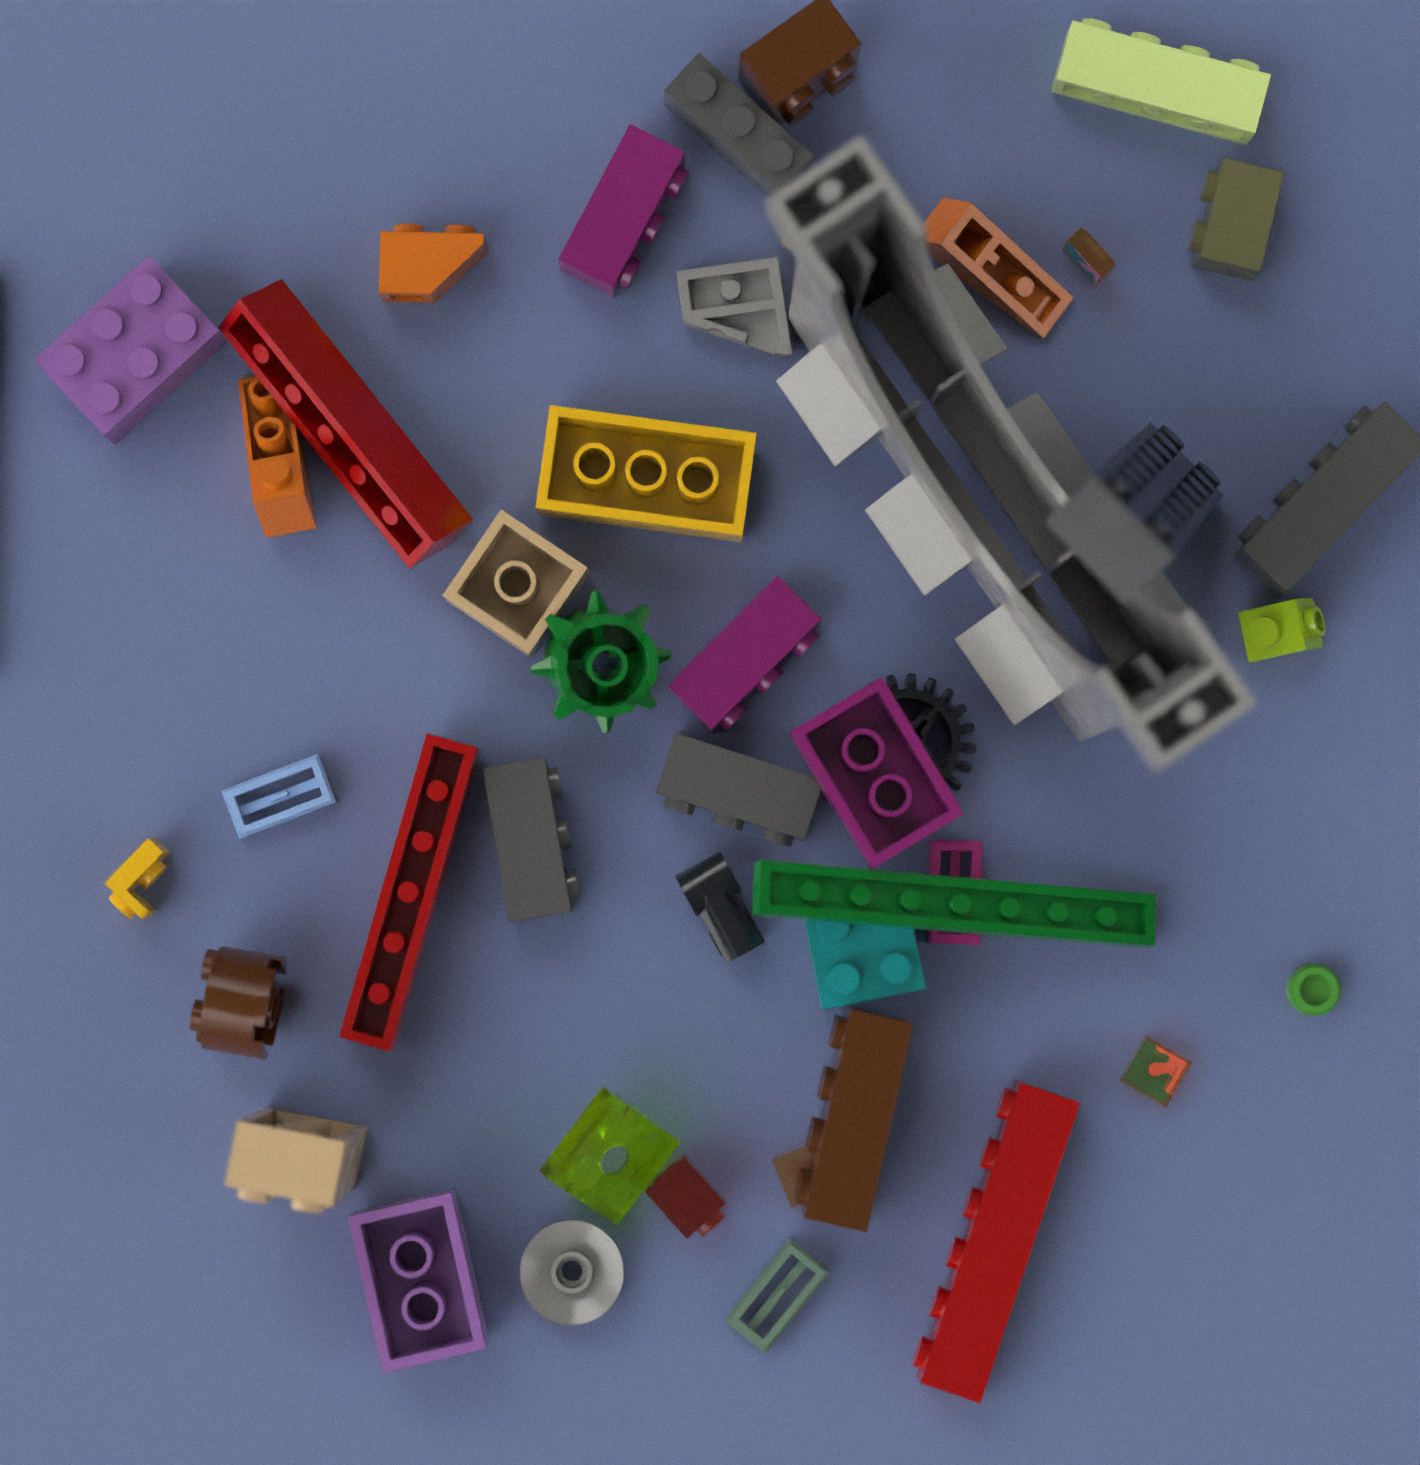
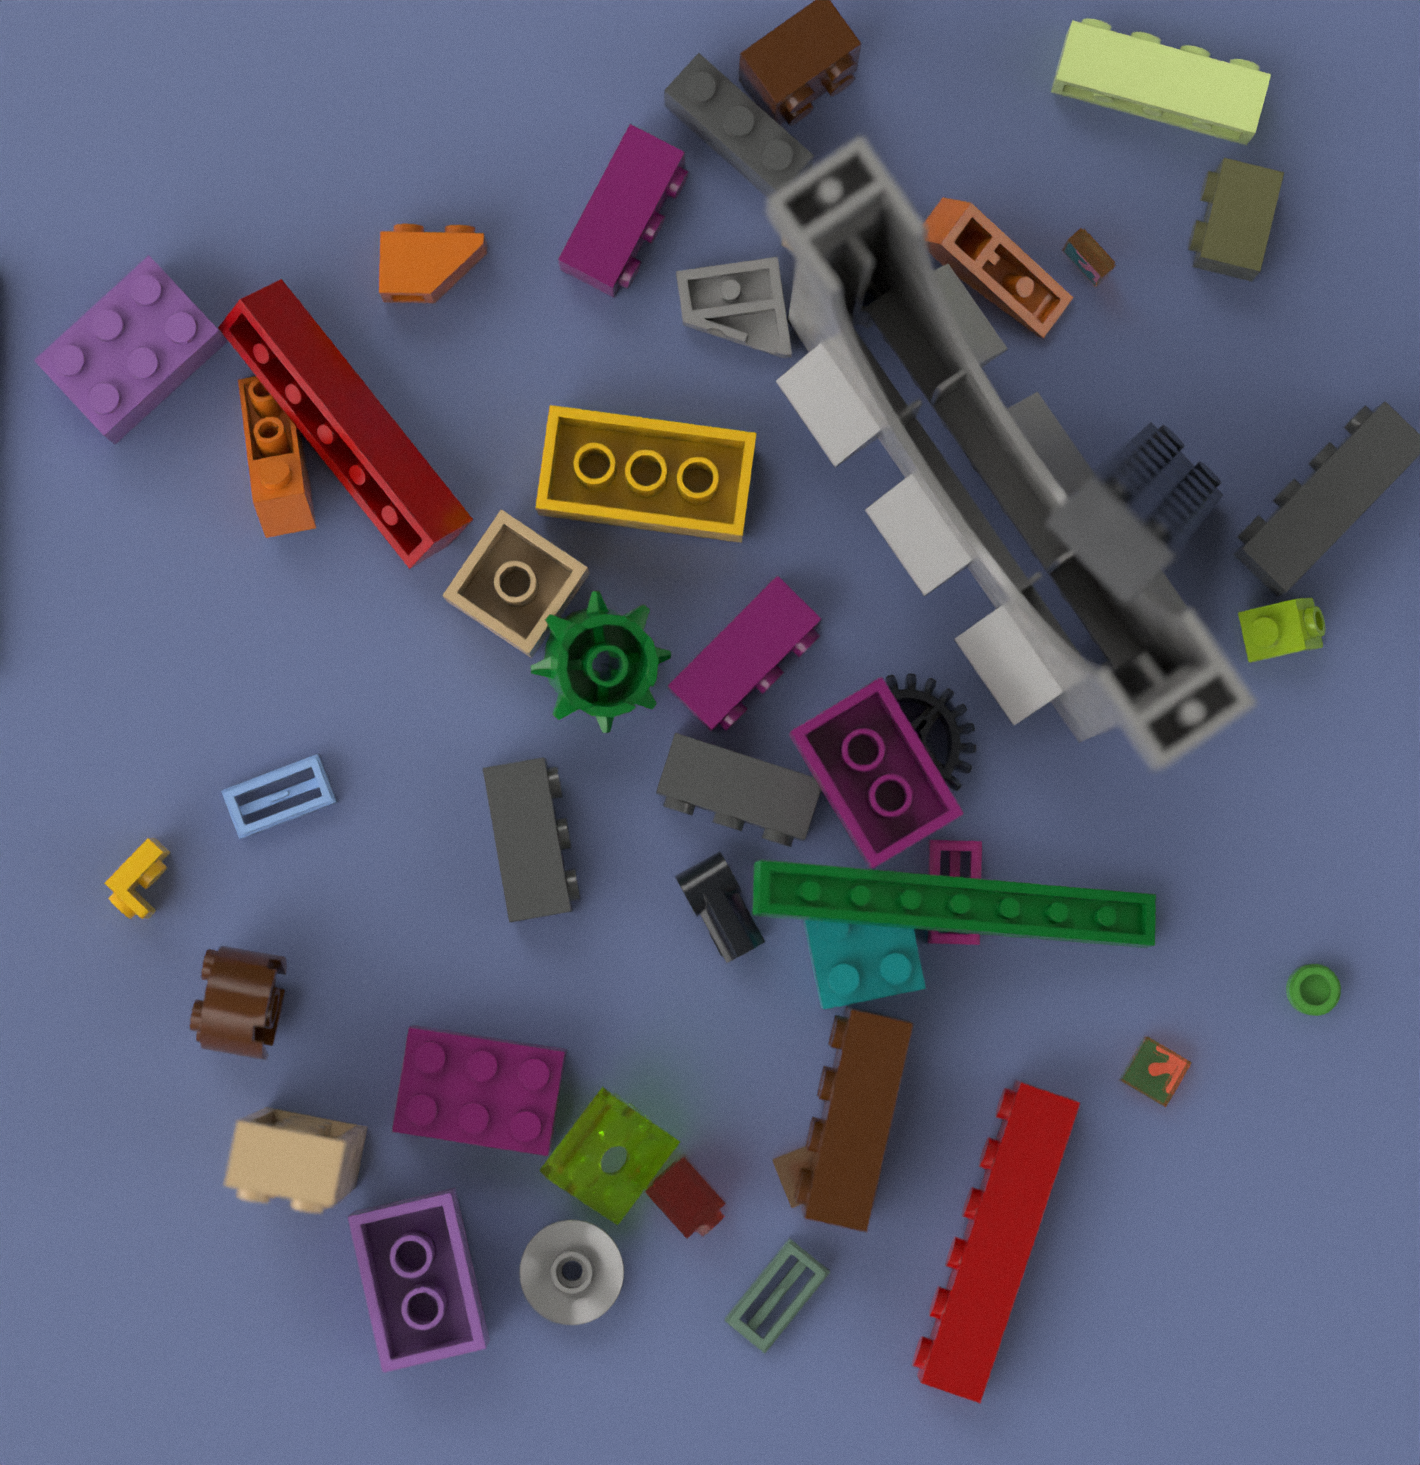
red brick [339,733,481,1052] -> none
none -> magenta brick [392,1025,567,1156]

